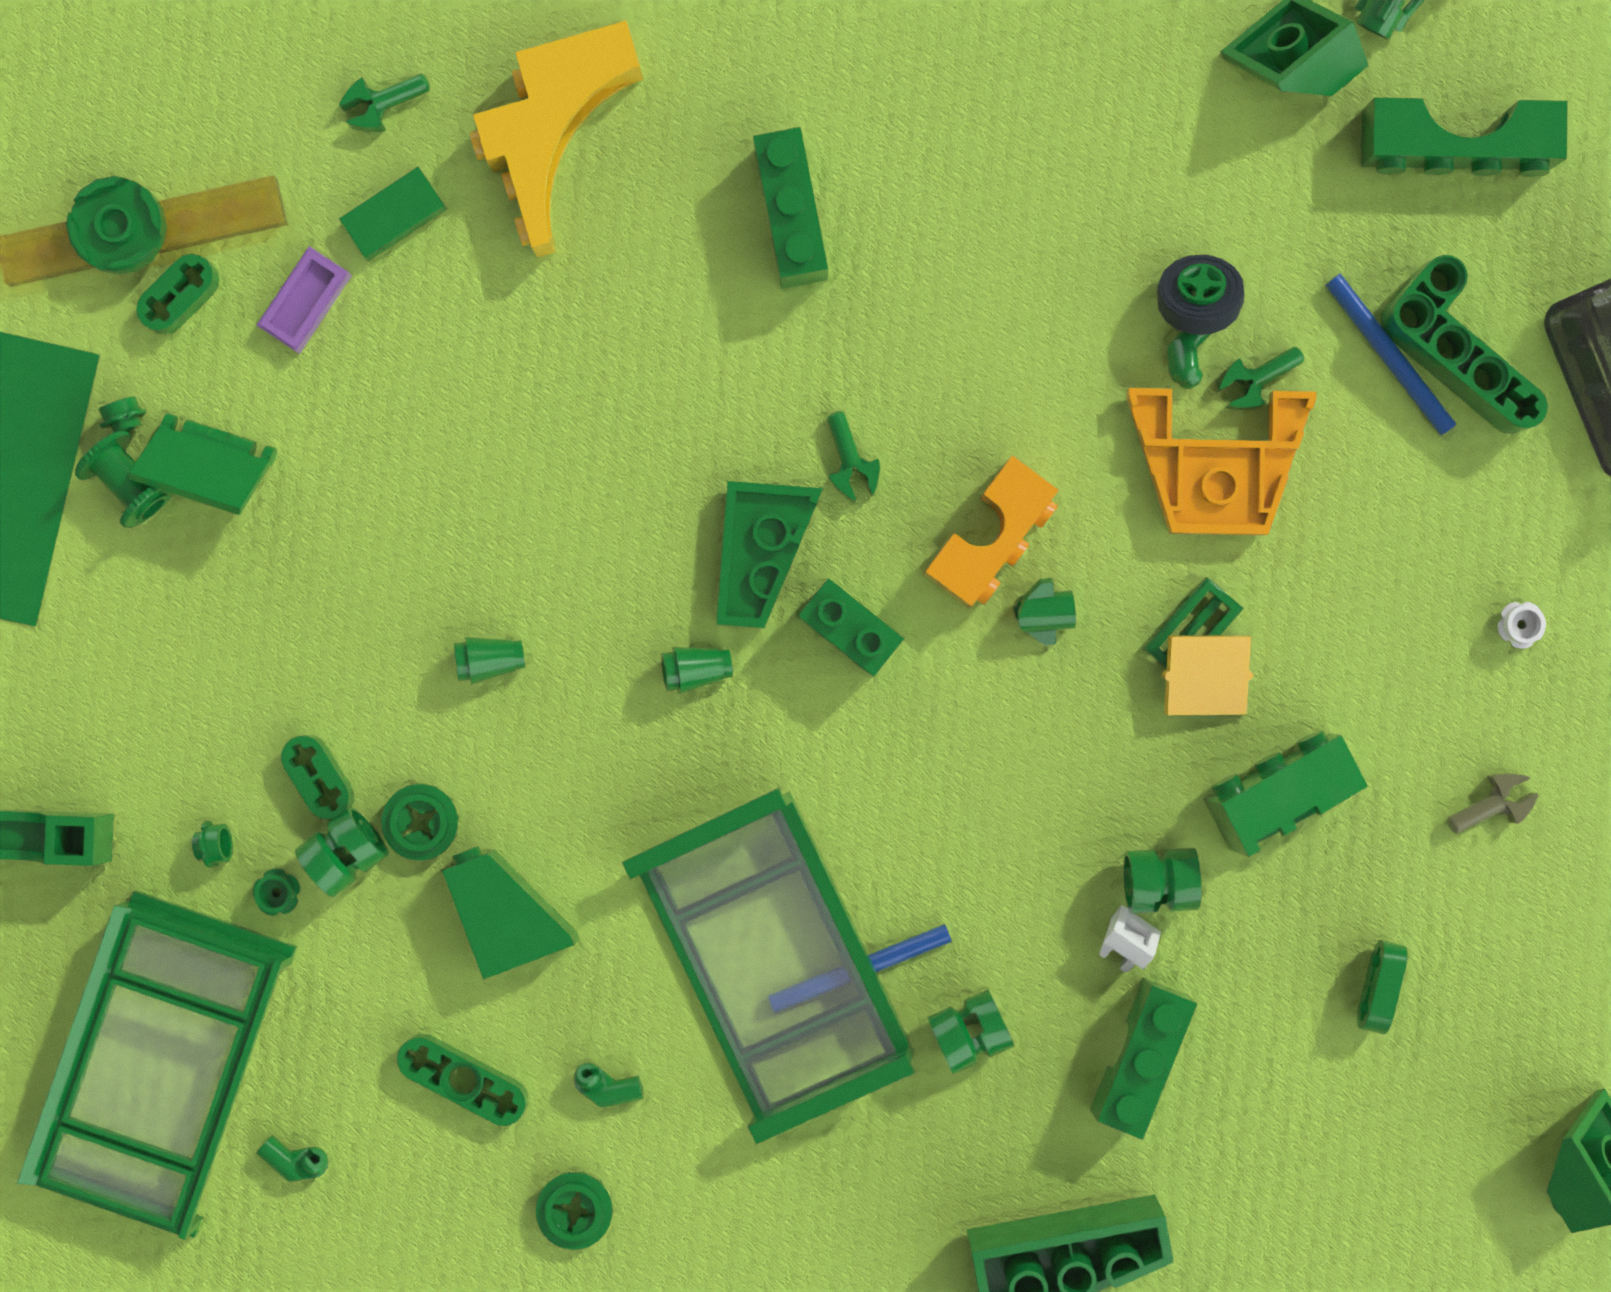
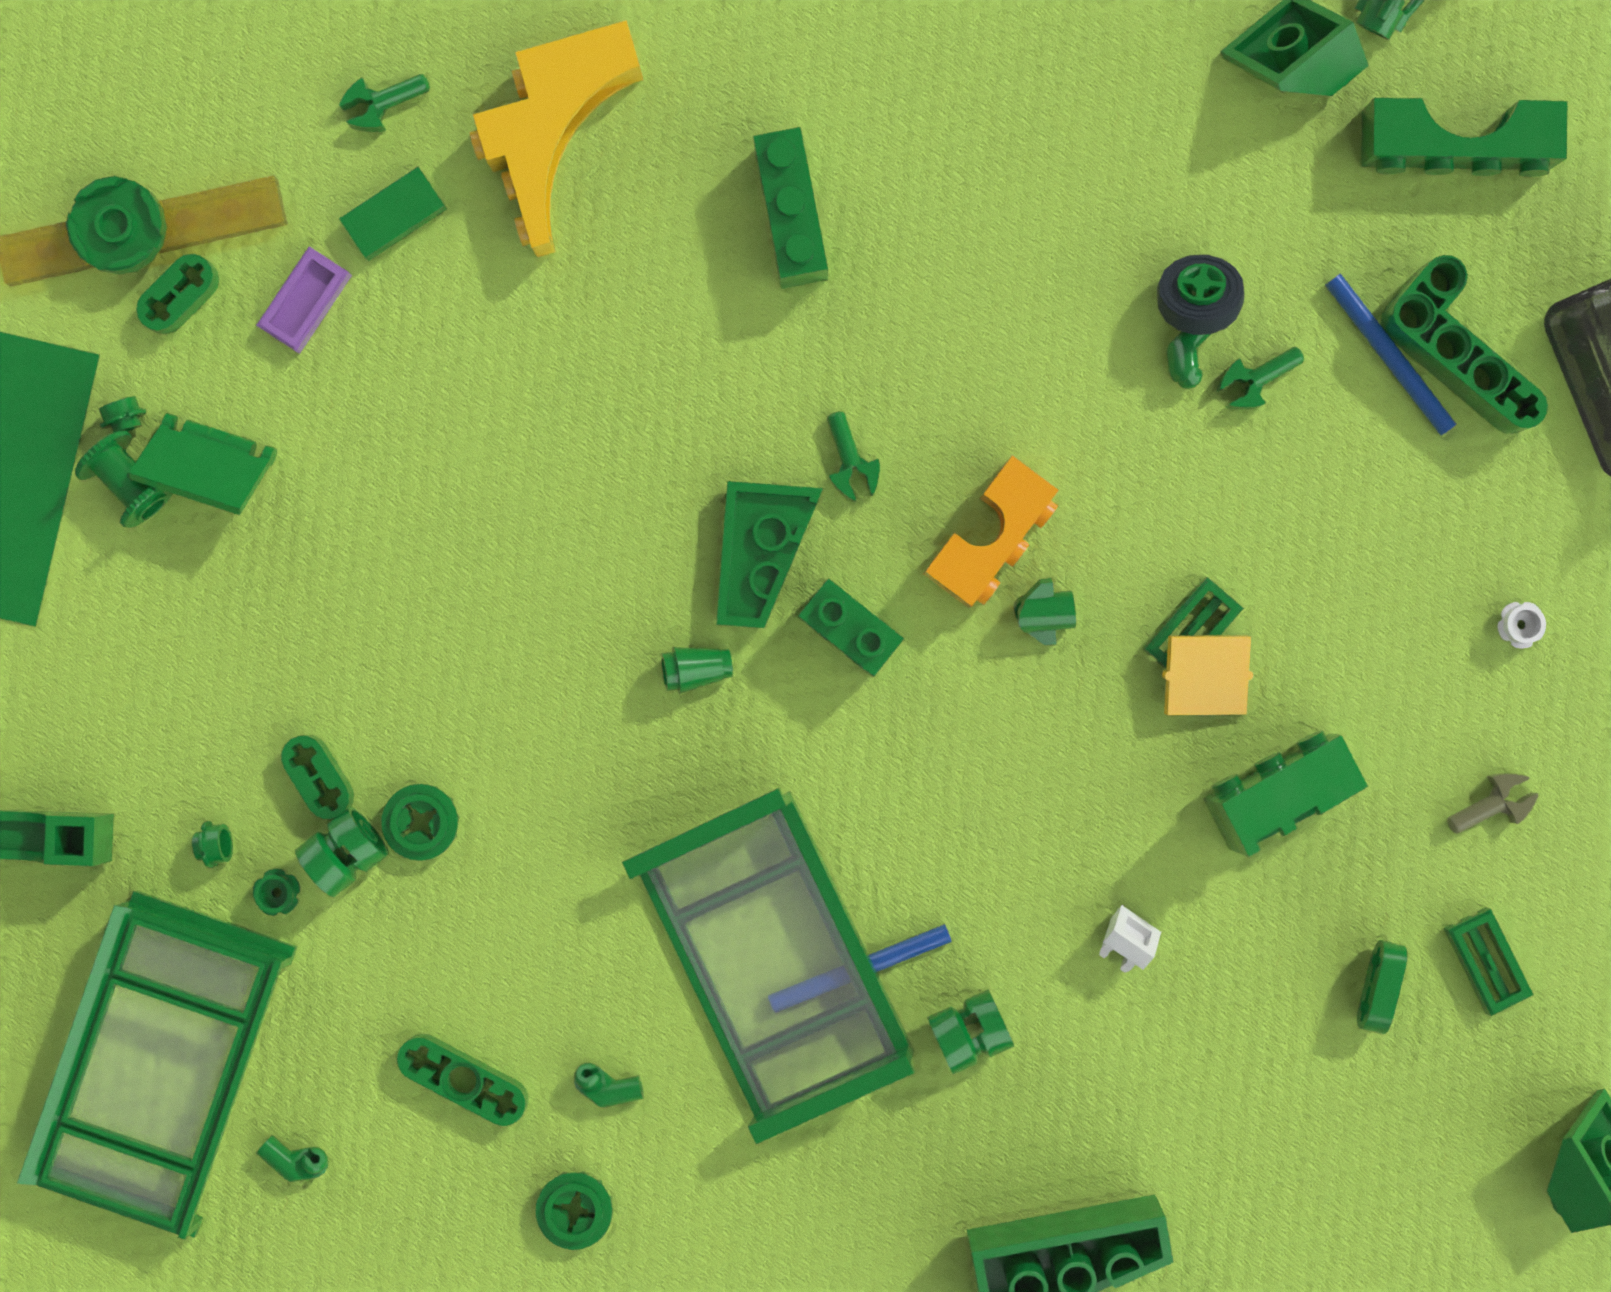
green slope [442,846,579,980] -> none
green cone [454,637,525,684] -> none
green arch [1090,977,1198,1140] -> none
green wheel [1123,848,1202,913] -> none
light orange wing [1126,388,1316,536] -> none
none -> green tile [1443,907,1534,1016]

